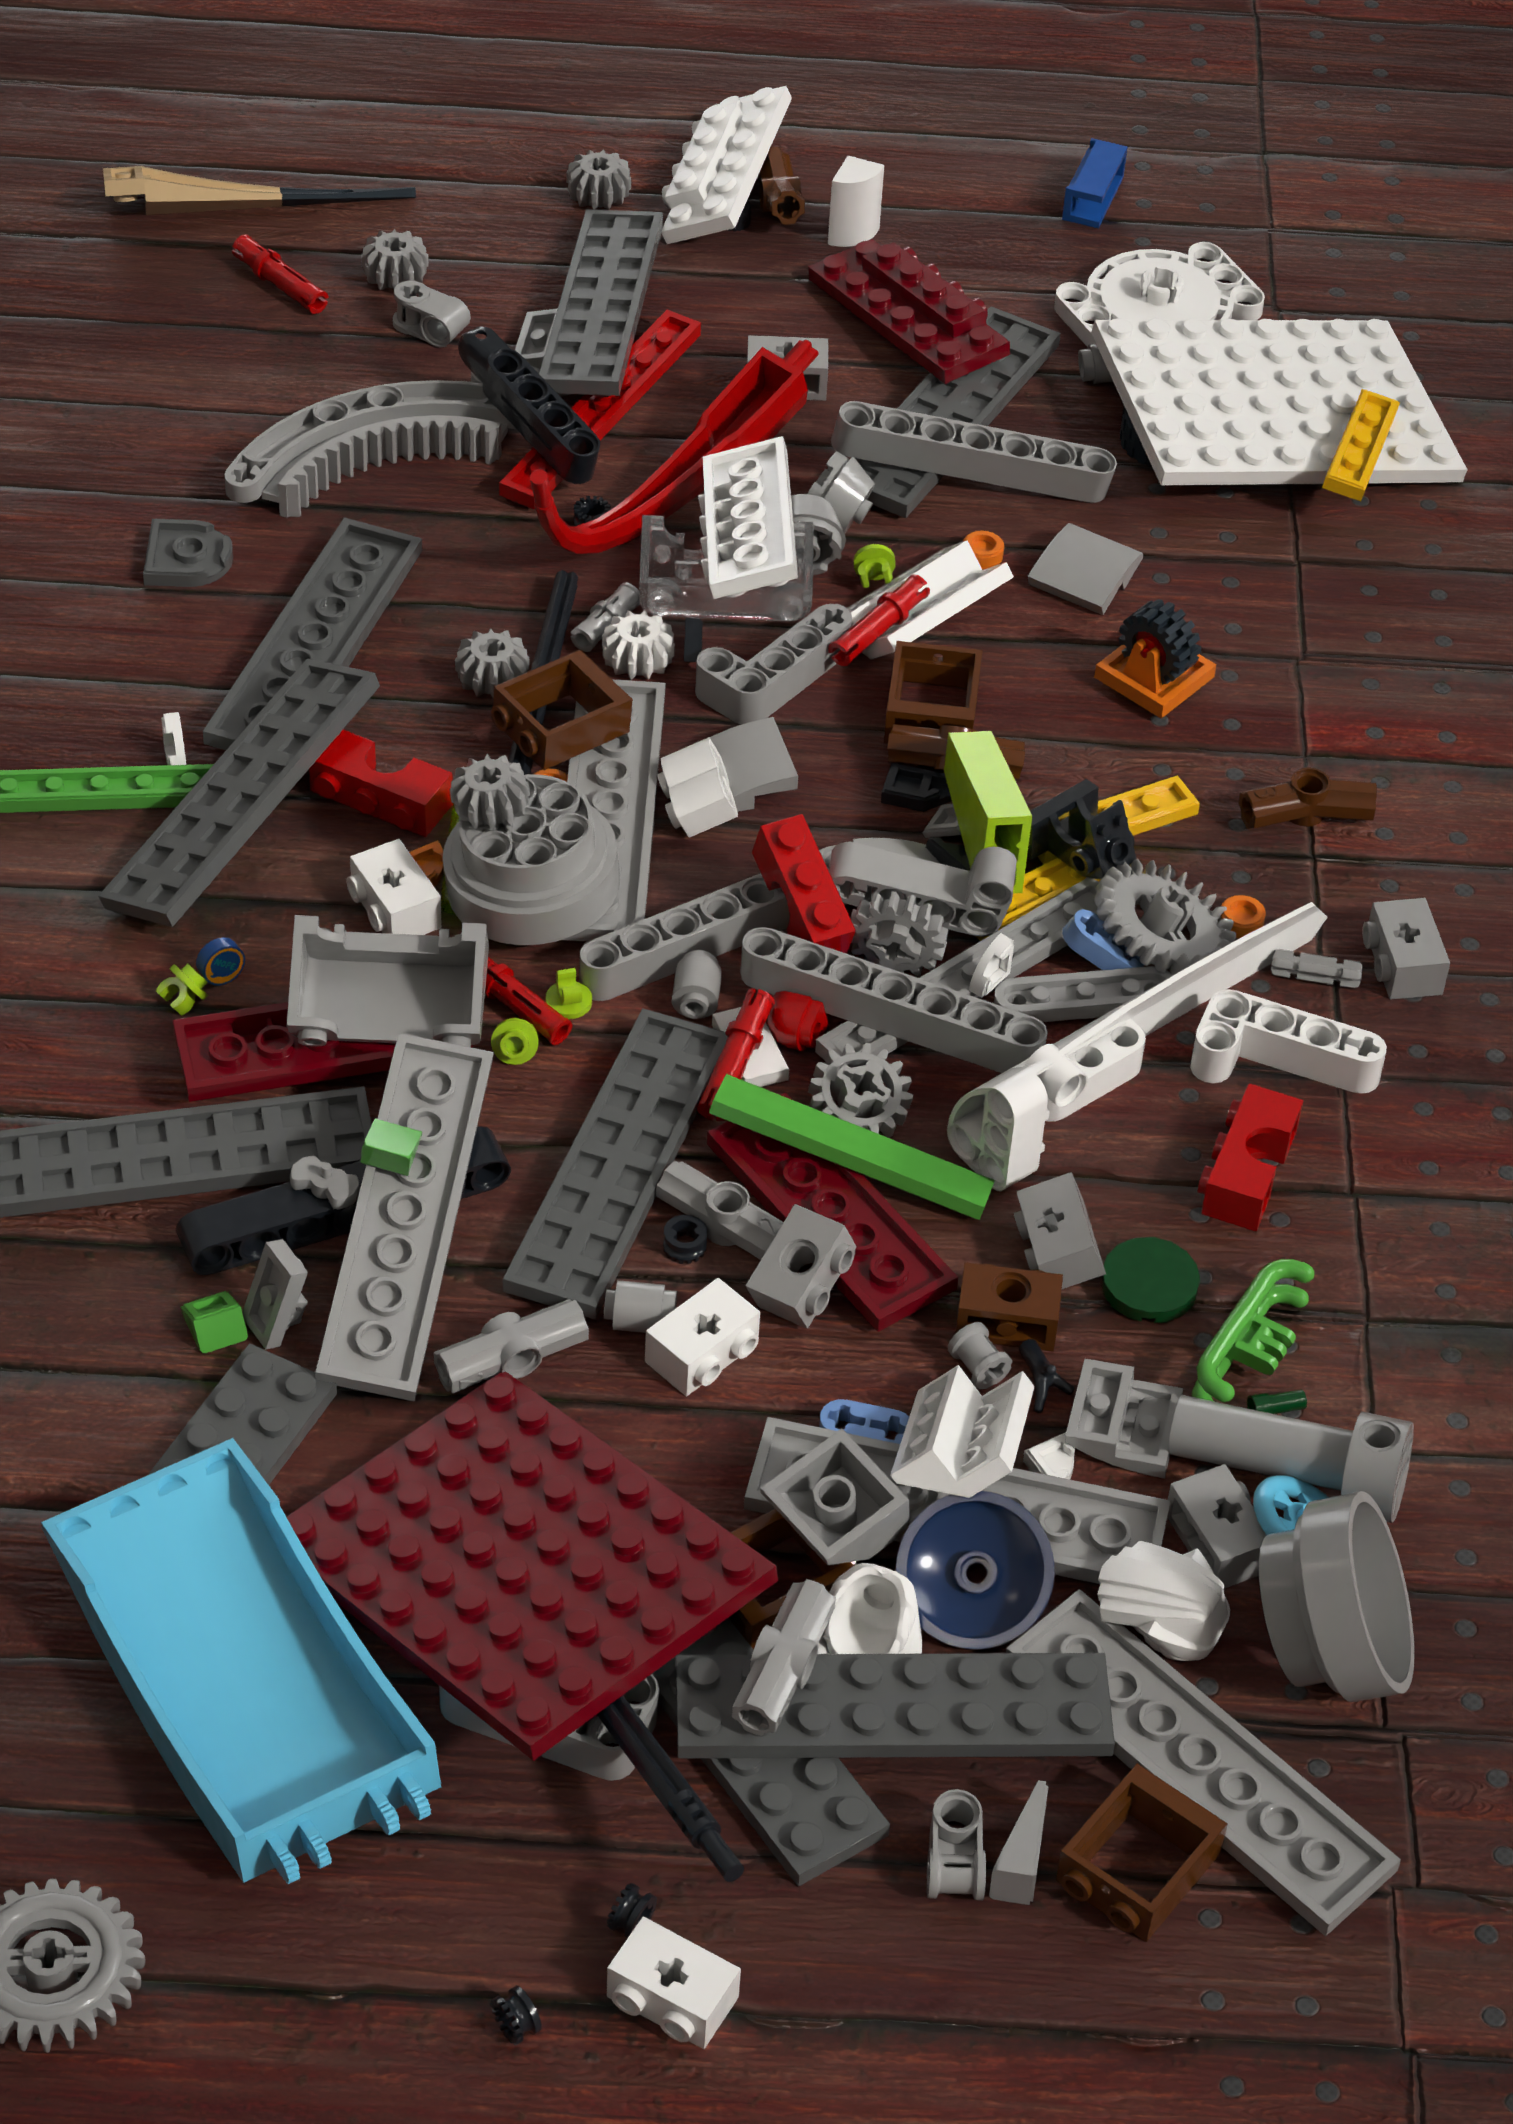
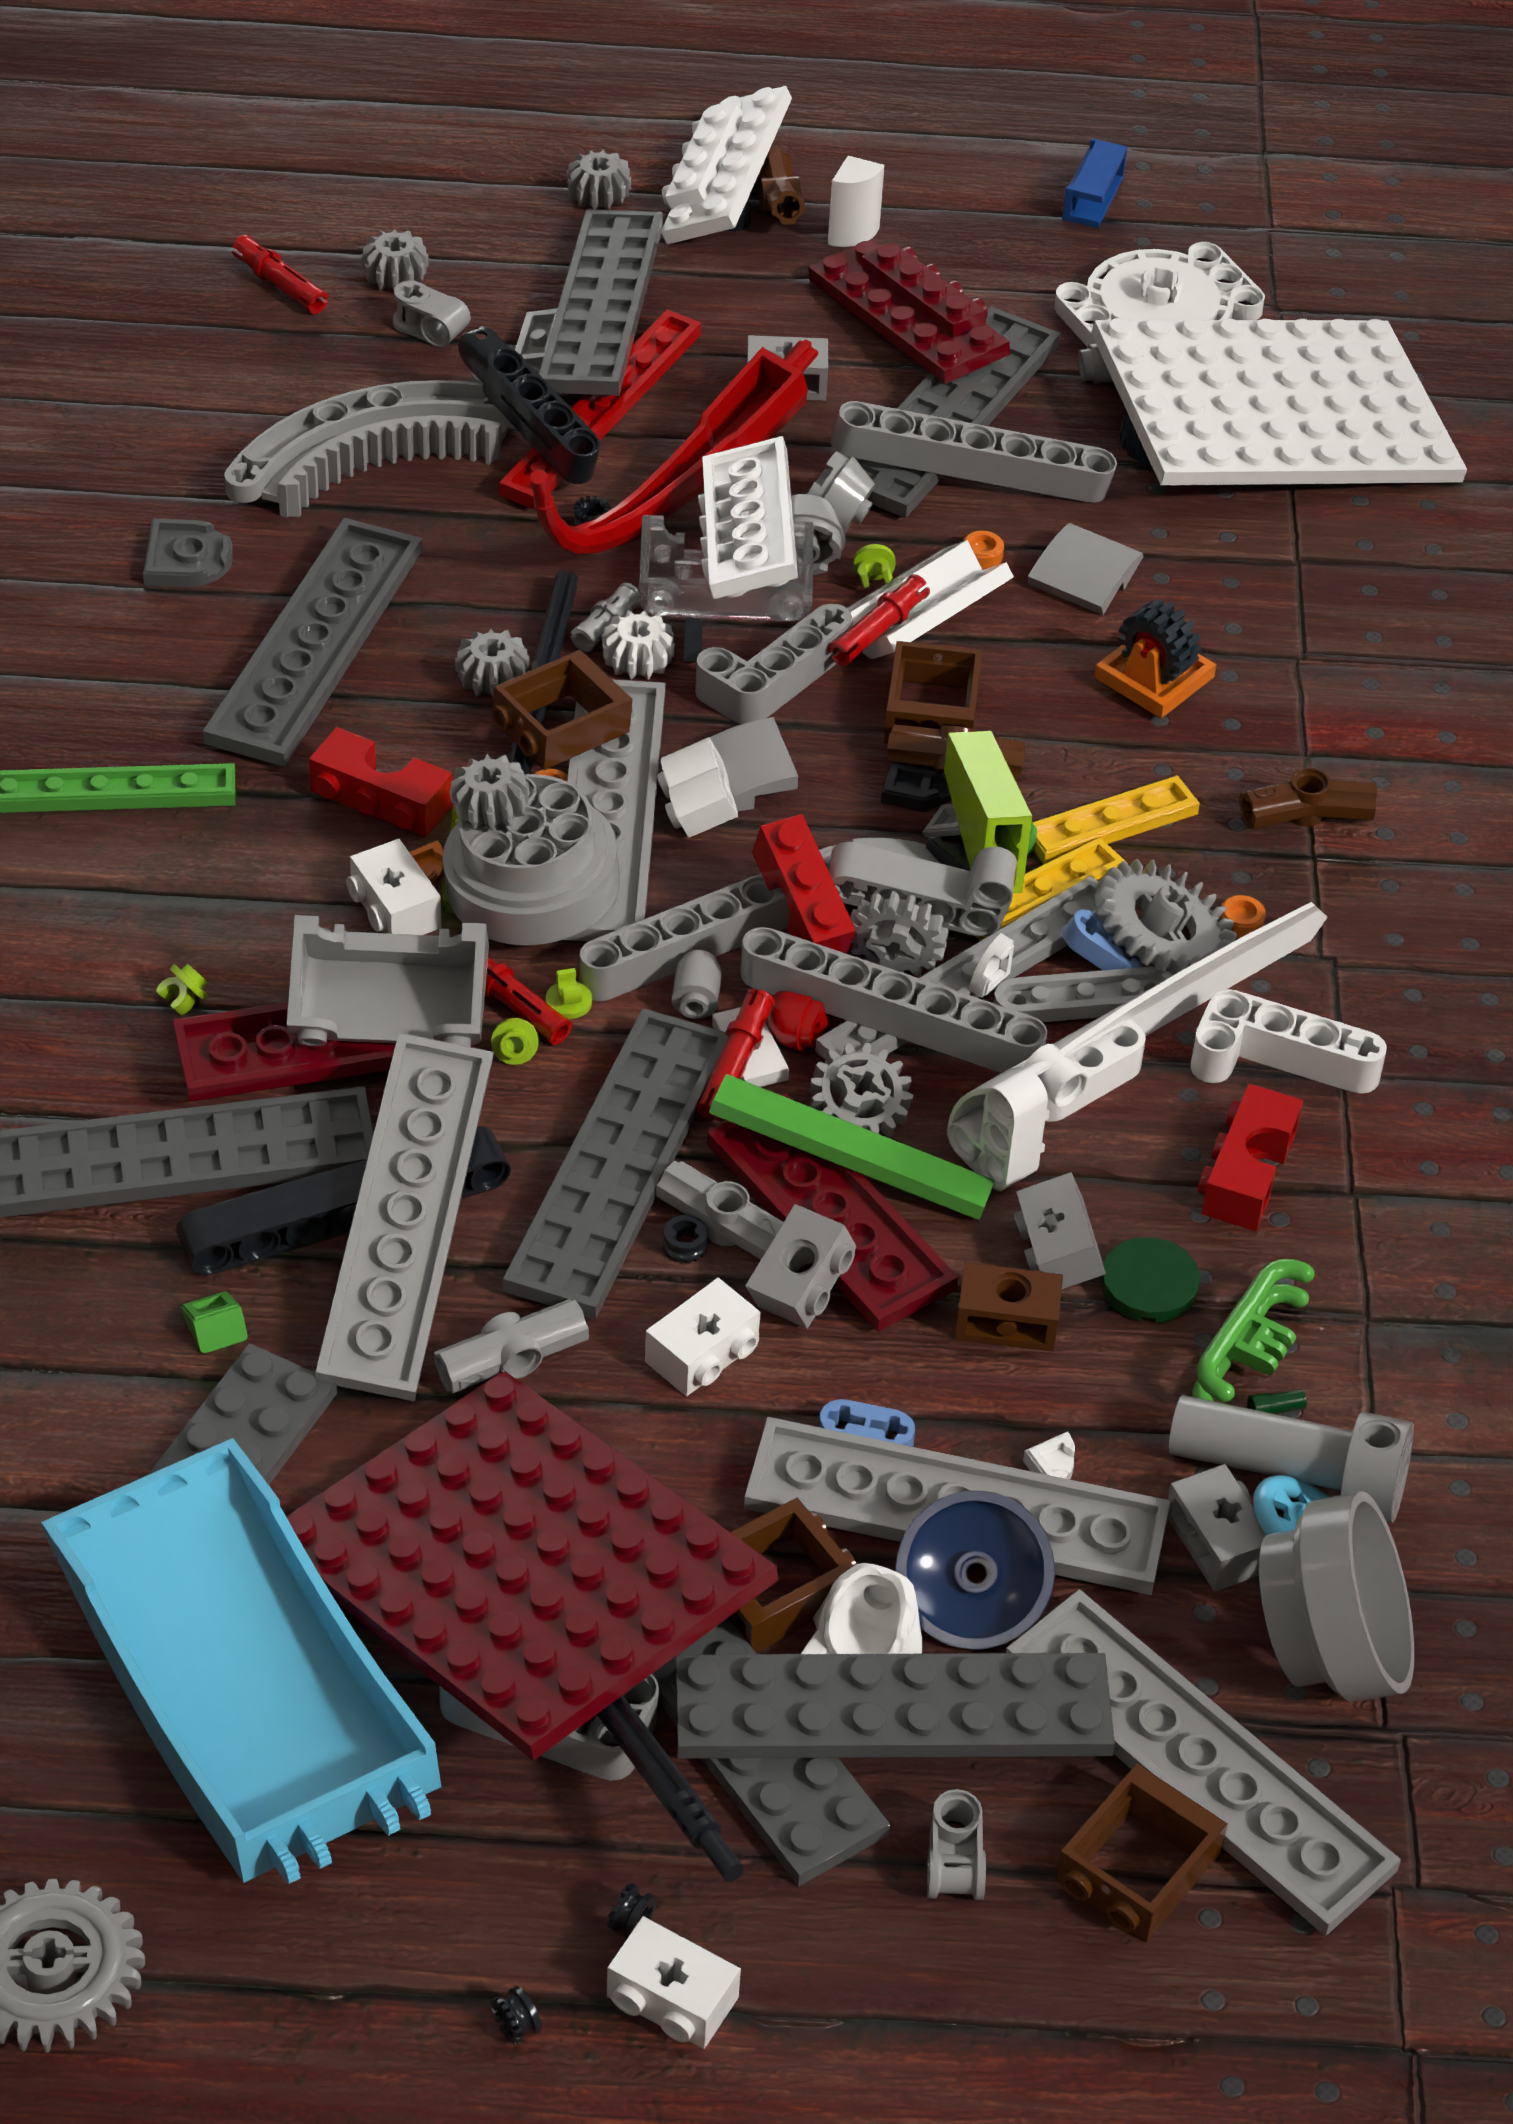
dark grey plate [98,658,380,927] -> none
tan plate [103,166,416,215] -> none
white tile [161,712,186,765] -> none
blue tile [196,937,245,986] -> none
light grey hinge [242,1239,308,1350] -> none
light grey piece [290,1156,360,1210] -> none
bright green slope [360,1118,422,1176] -> none
light grey brick [604,1280,677,1333] -> none
light grey piece [732,1579,836,1736] -> none
light grey slope [760,1428,910,1565] -> none
white slope [890,1365,1035,1498] -> none
light grey bush [947,1322,1012,1389] -> none
light grey slope [989,1780,1048,1905] -> none
black bar [1019,1339,1075,1413] -> none
black tile [1027,779,1137,879] -> none
light grey slope [1065,1359,1183,1479] -> none
white hair [1097,1541,1230,1661] -> none
light grey axle [1271,949,1362,989] -> none
yellow tile [1322,389,1400,502] -> none
light grey brick [1362,898,1450,1000] -> none

